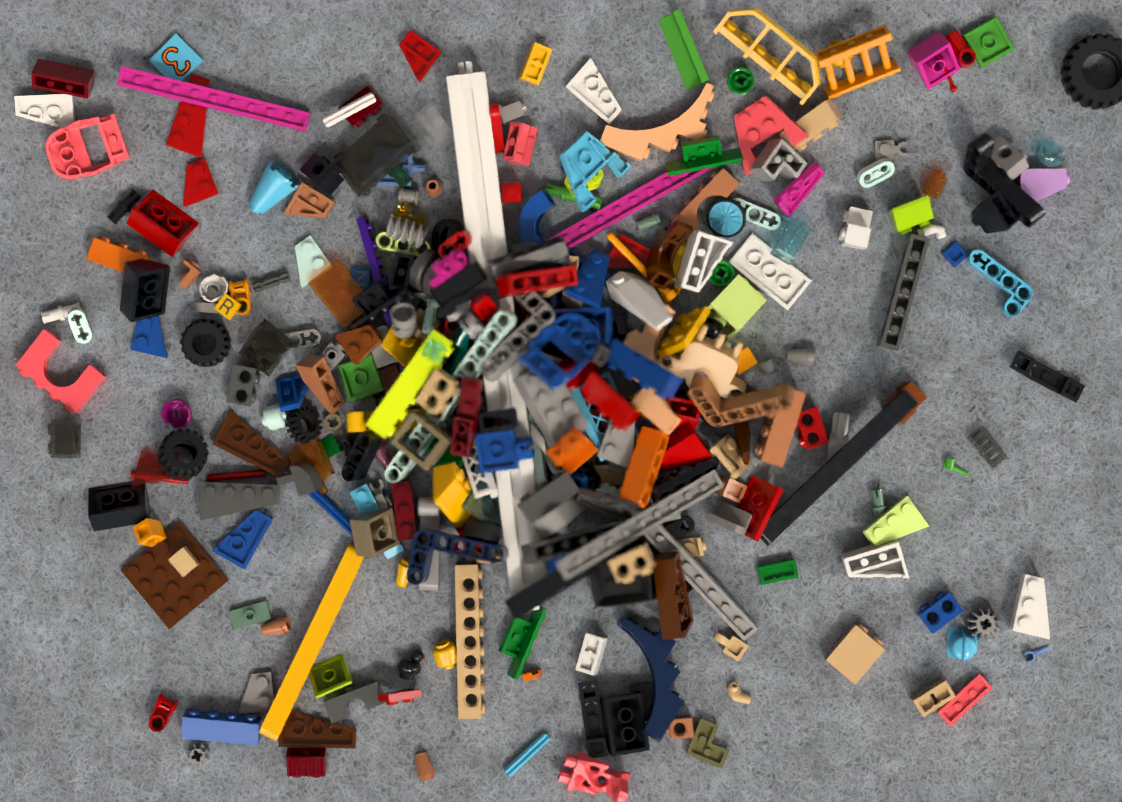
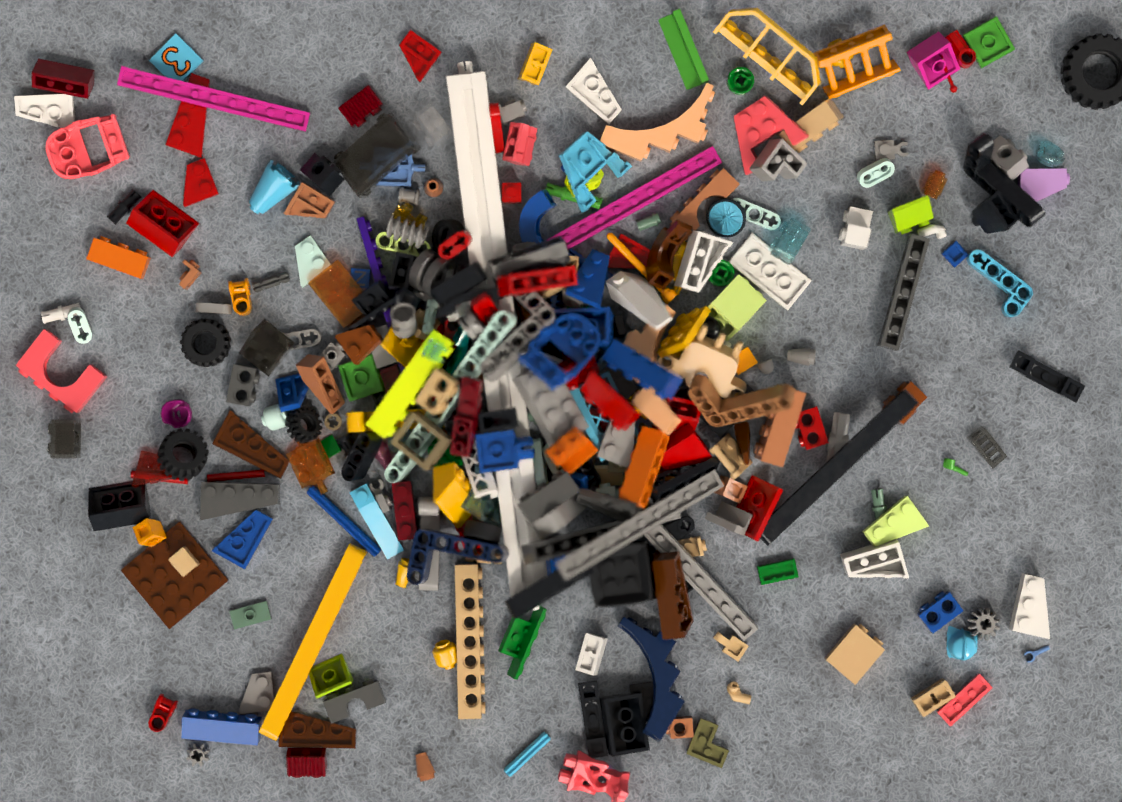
black slope [120,258,170,322] -> none
blue wing [130,316,168,358] -> none
white hair [199,274,229,303] -> none
yellow tile [214,293,241,320] -> none
nougat cone [261,616,291,636] -> none
dark grey brick [276,462,324,496] -> none
white axle [323,92,376,127] -> none
dark tan slope [350,508,399,558] -> none
plate [378,689,421,705] -> none
clear green bush [388,164,413,189] -> none
black animal [397,649,425,681] -> none
dark pink bracket [429,248,471,288] -> none
orange tile [522,668,542,681] -> none
white sticker [530,422,546,455] -> none
flat silver slope [591,344,612,367] -> none
tan brick [608,544,656,584] -> none
green bracket [665,135,743,176] -> none
dark pink wing [773,162,825,218] -> none

